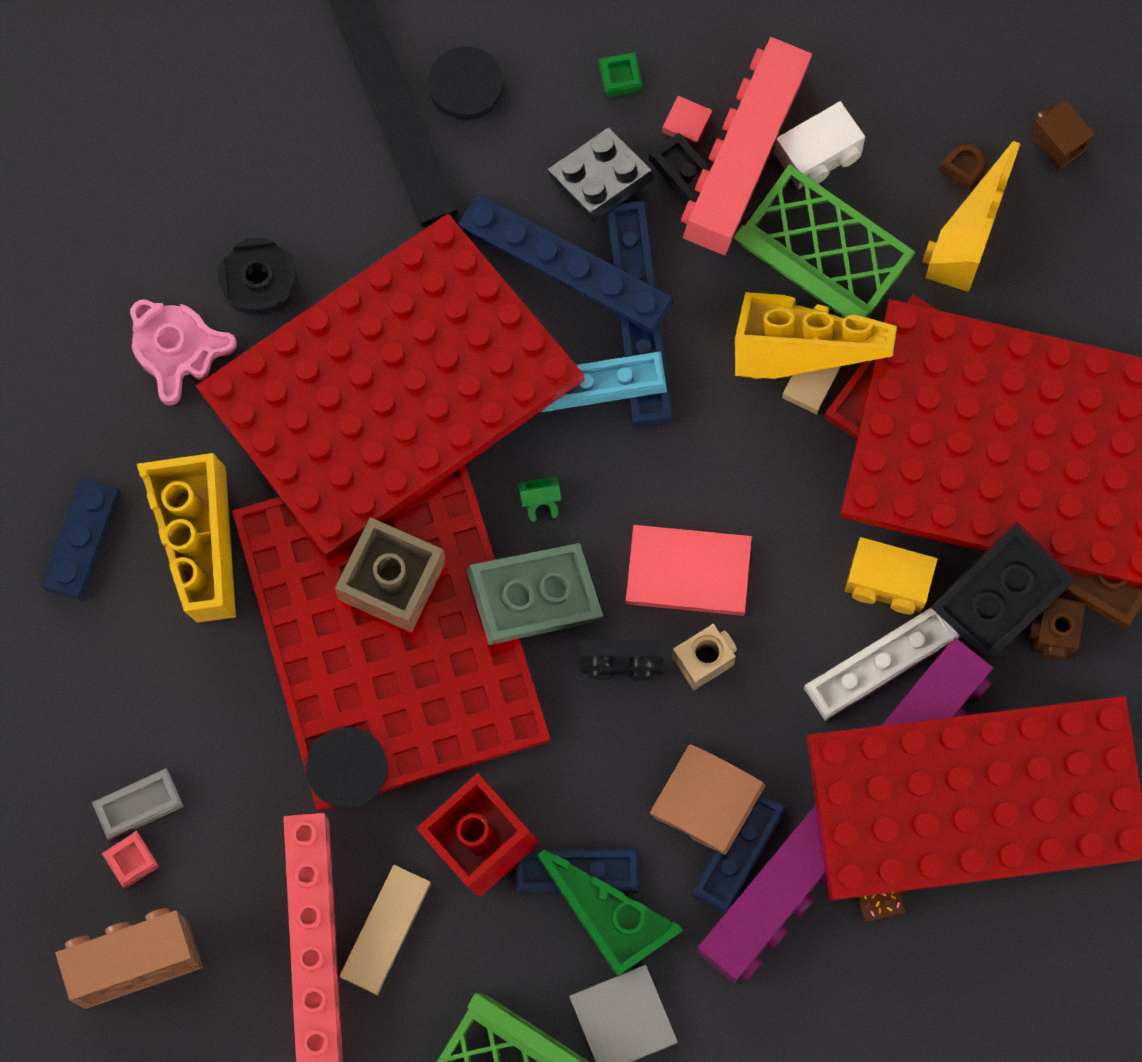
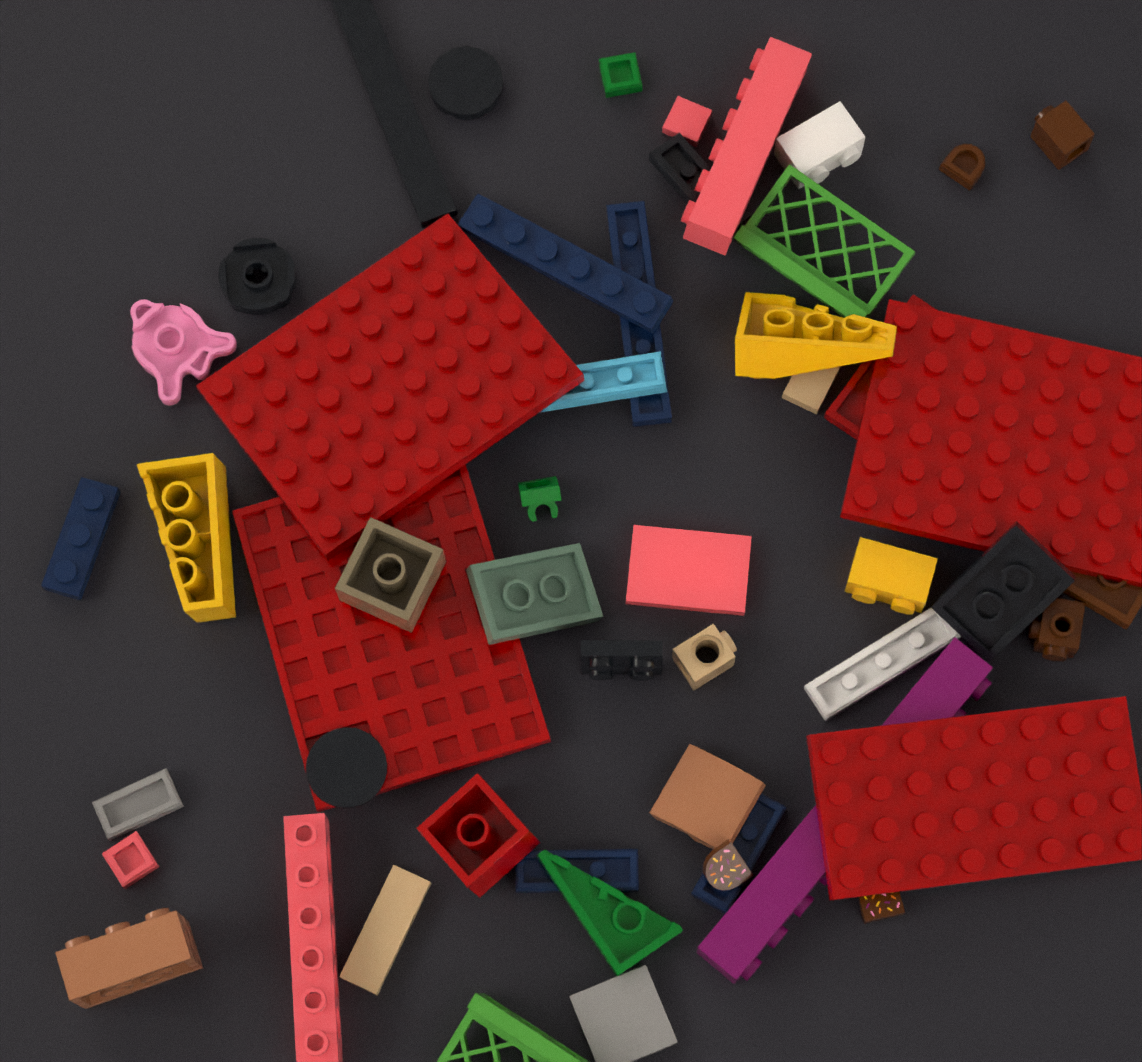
plate [548,127,655,222] -> none
yellow wedge [922,141,1020,292] -> none
none -> reddish brown tile [703,839,753,891]

